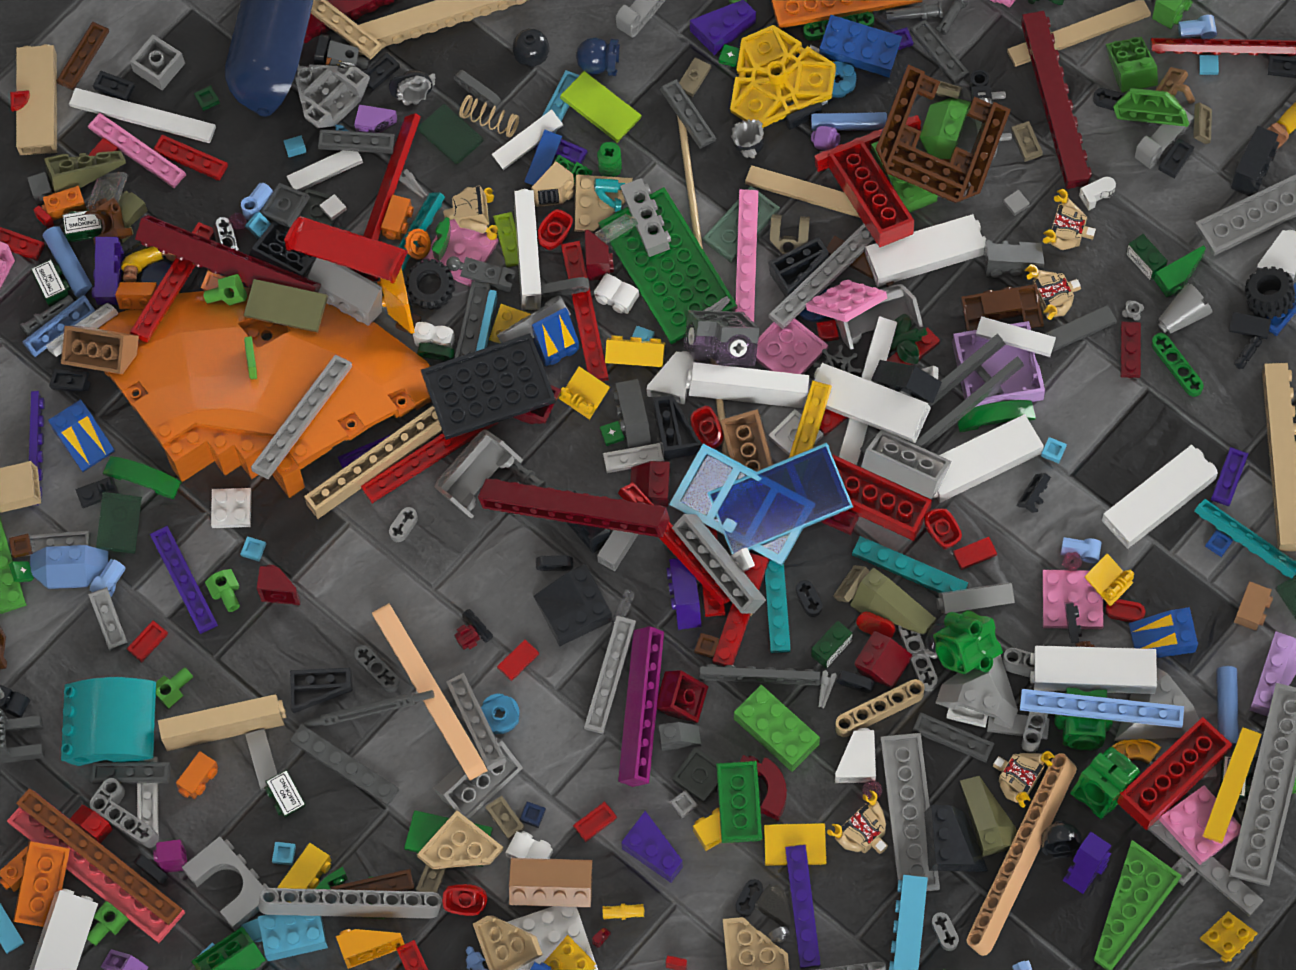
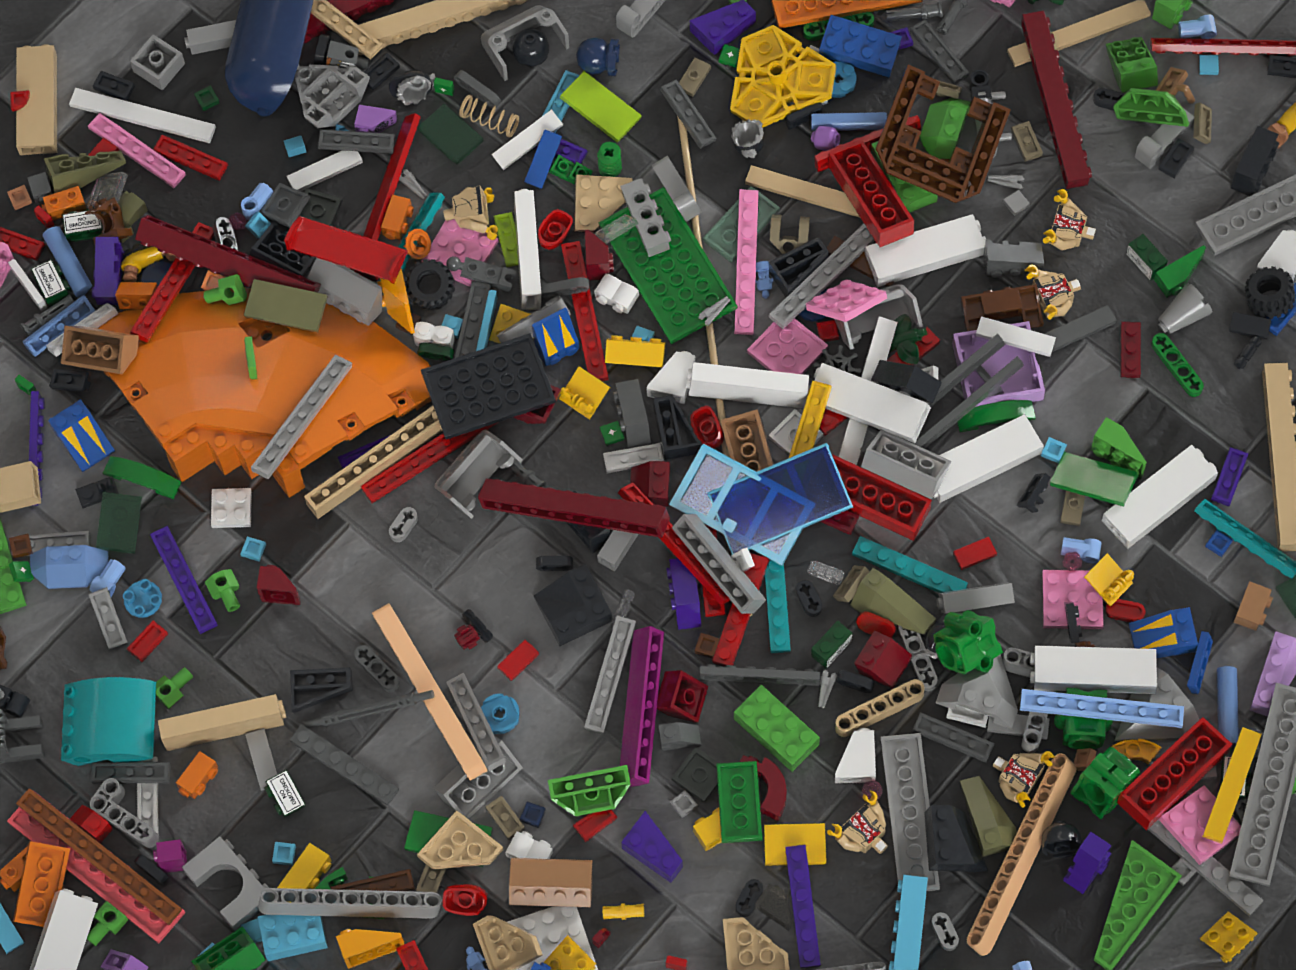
reddish brown tile [56,22,109,91] -> none
white tile [320,194,347,221] -> none
green slope [432,217,451,261] -> none
tan slope [531,162,575,207] -> none
teal plant [594,178,625,212] -> none
piece [684,310,760,368] -> none
flat silver tile [768,926,790,943] -> none
red piece [924,508,962,549] -> none
white leg [1079,177,1116,211] -> none
light grey plate [1122,300,1144,321] -> none
none -> nougat plate [7,185,32,210]
none -> white tile [8,259,47,312]
none -> green tile [15,375,37,396]
none -> dark azure dish [123,579,162,618]
none -> light grey brick [184,20,236,55]
none -> green tile [434,78,455,96]
none -> medium azure plate [441,314,463,339]
none -> light grey windscreen [481,5,569,81]
none -> bright green wedge [548,765,631,816]
none -> light grey beam [651,156,702,222]
none -> medium blue piece [755,261,774,299]
none -> clear beam [807,561,845,585]
none -> light grey piece [987,175,1025,190]
none -> green tile [1050,452,1138,507]
none -> dark tan plate [1060,491,1085,526]
none -> nougat plate [1074,748,1097,771]
none -> bright green slope [1091,417,1147,479]
none -> blue tile [1187,631,1213,694]

